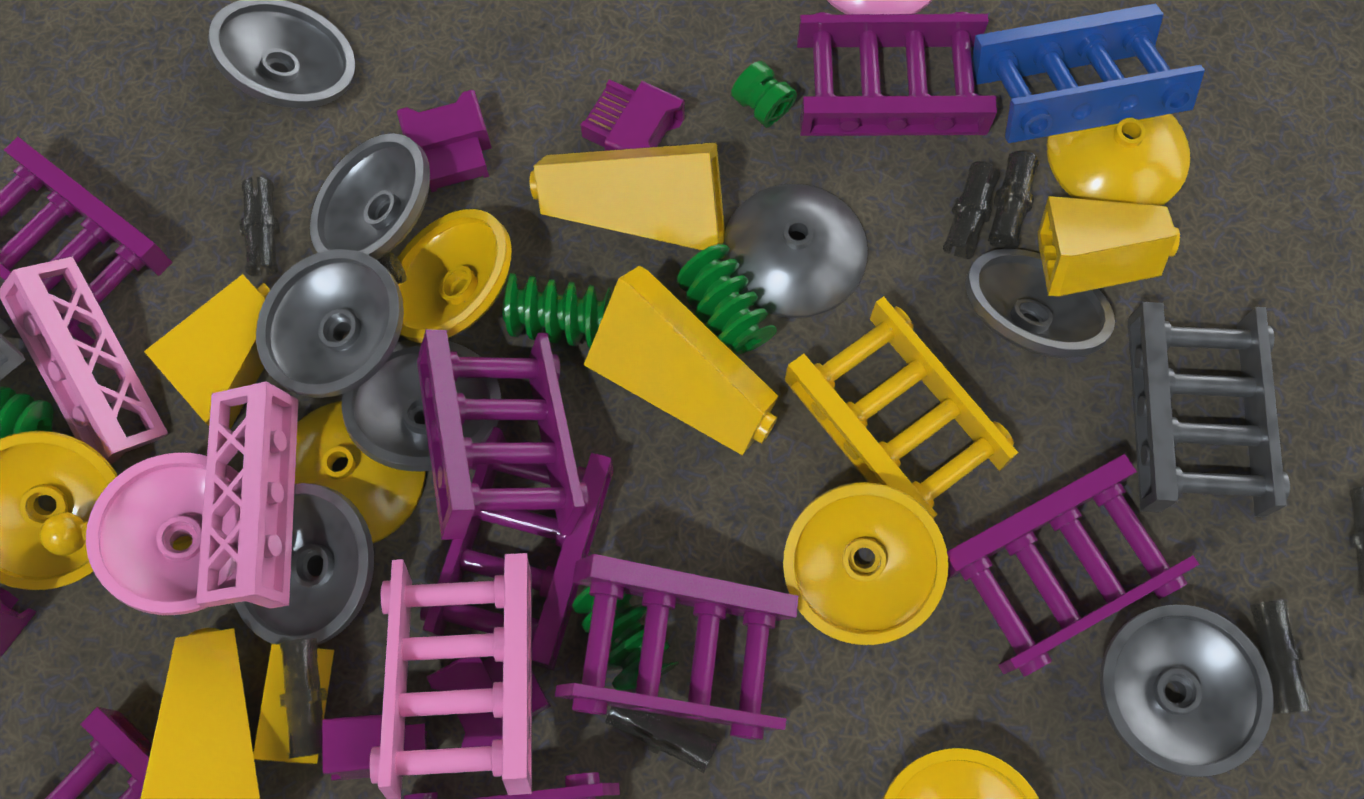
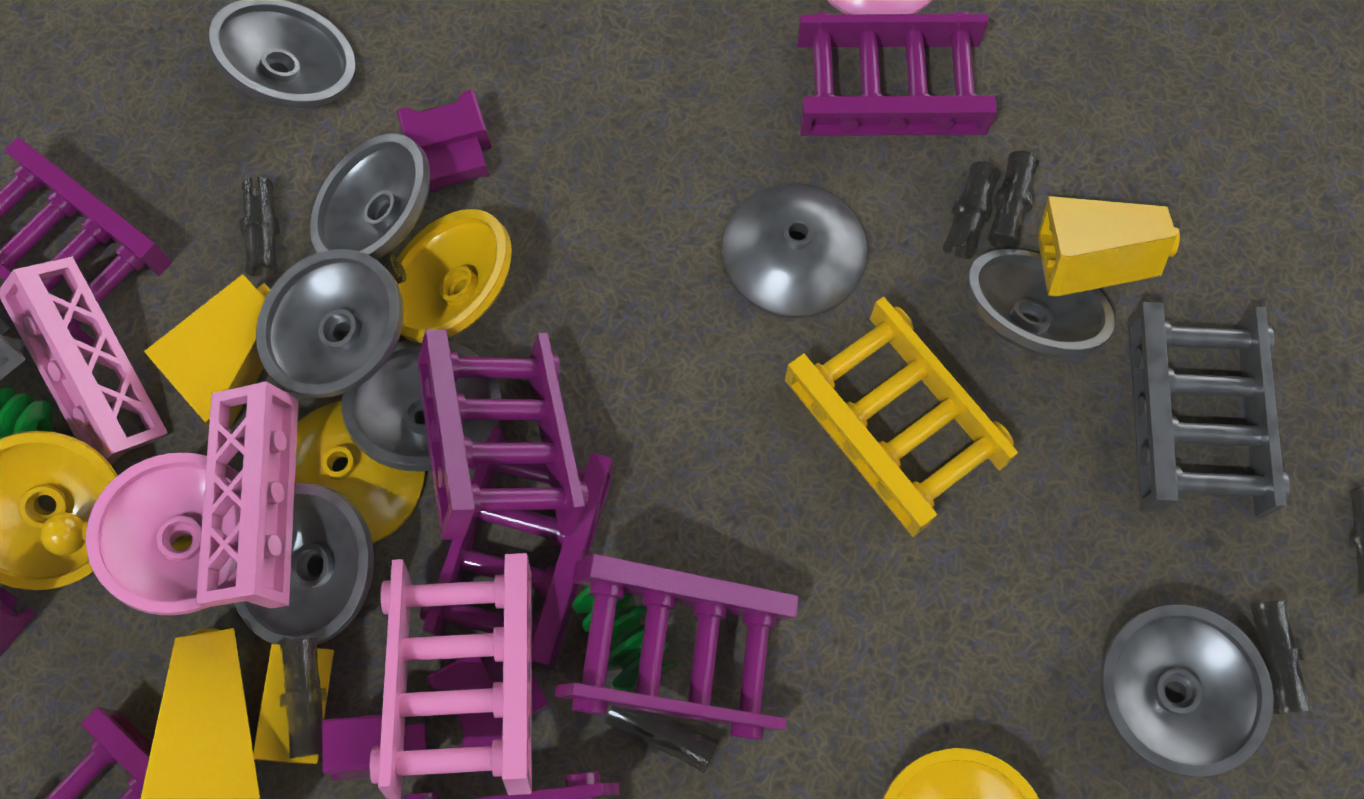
green piece [503,273,611,348] -> none
yellow slope [530,142,725,250] -> none
magenta piece [580,79,685,151] -> none
yellow slope [584,266,779,456] -> none
green piece [677,244,777,355] -> none
green wheel [731,61,797,128] -> none
yellow dish [783,482,948,645] -> none
magenta fence [947,454,1200,677] -> none
blue fence [972,3,1205,143] -> none
yellow dish [1047,114,1190,206] -> none

